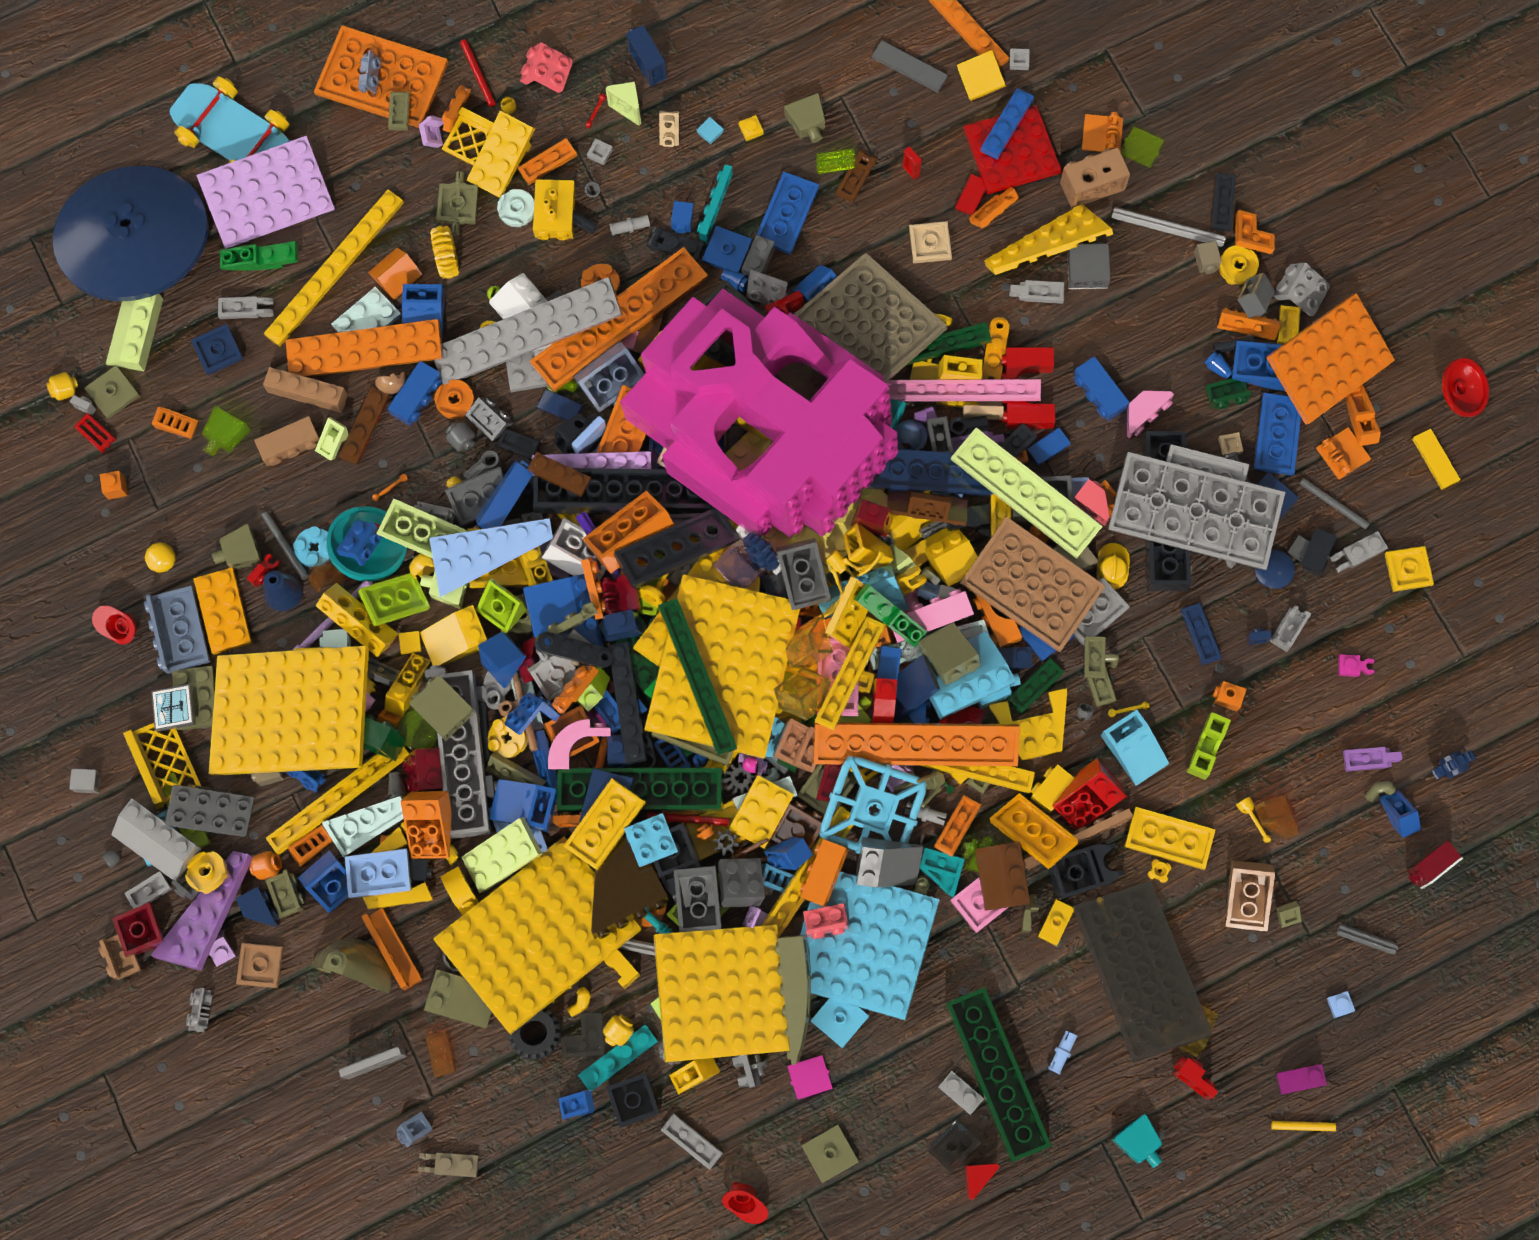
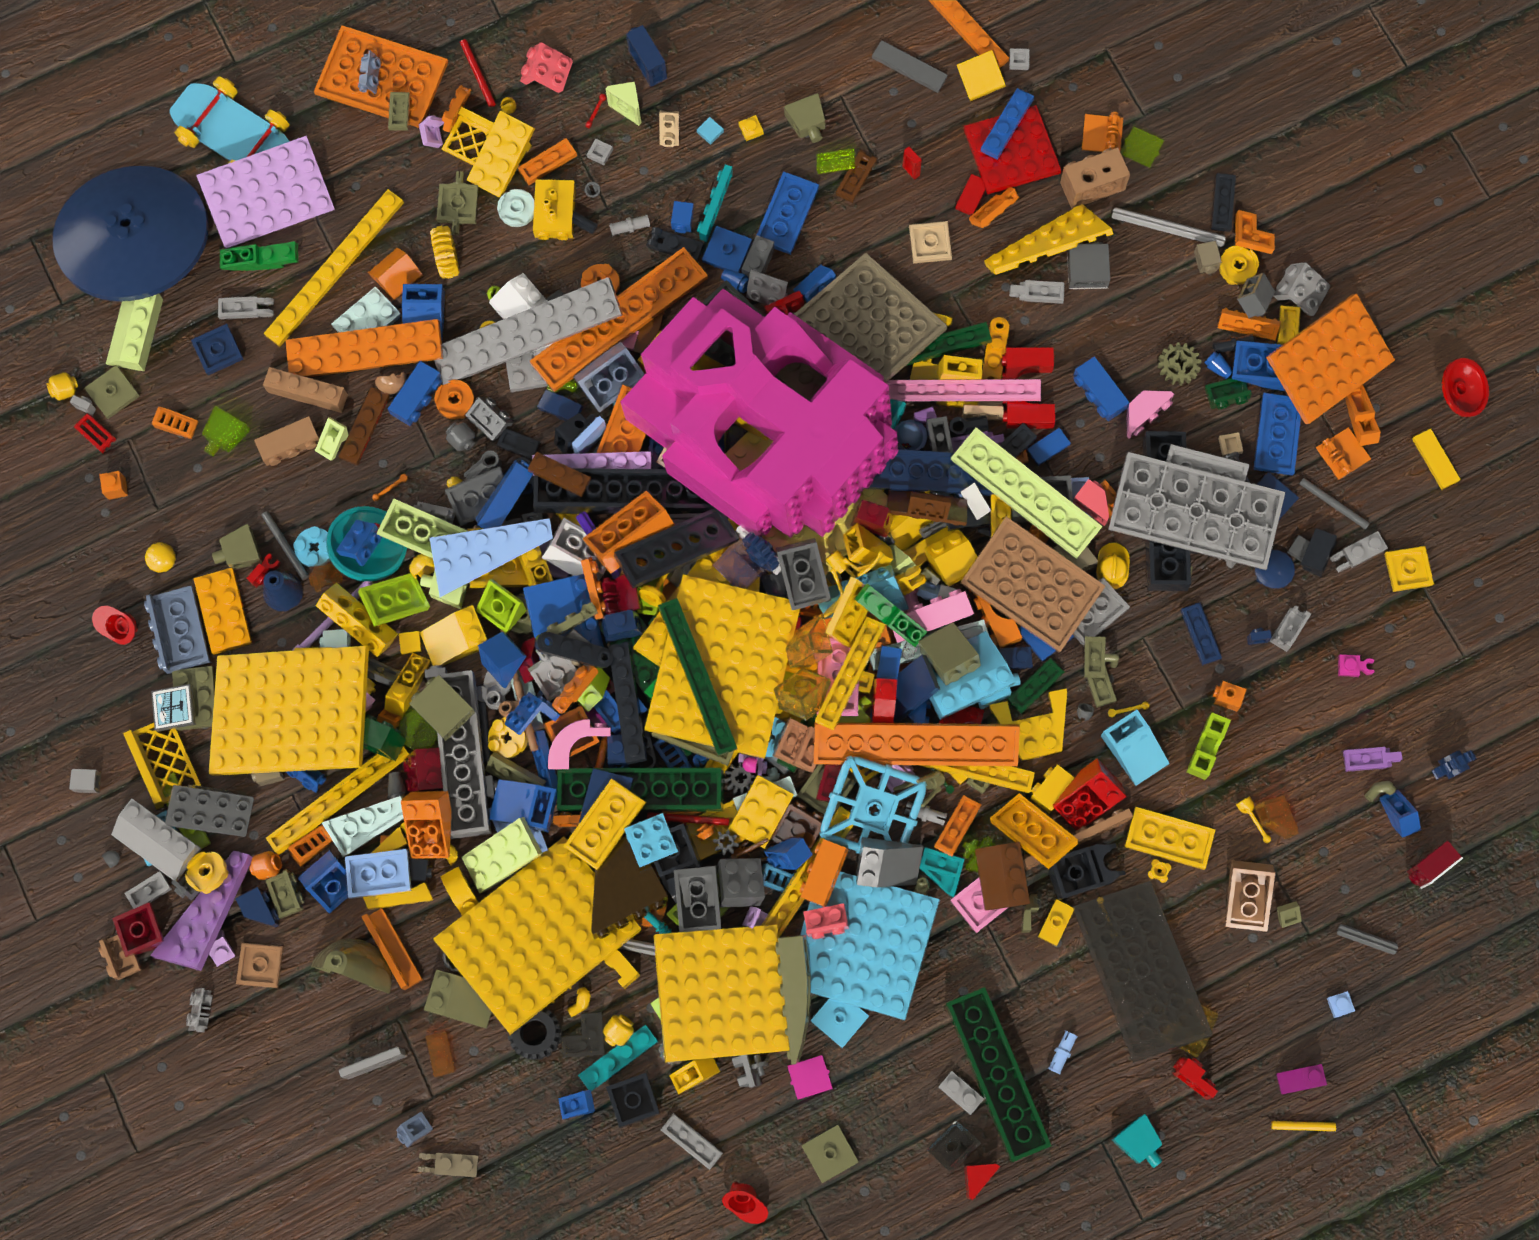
none -> white sticker [961,483,991,520]
none -> olive gear [1158,342,1201,386]

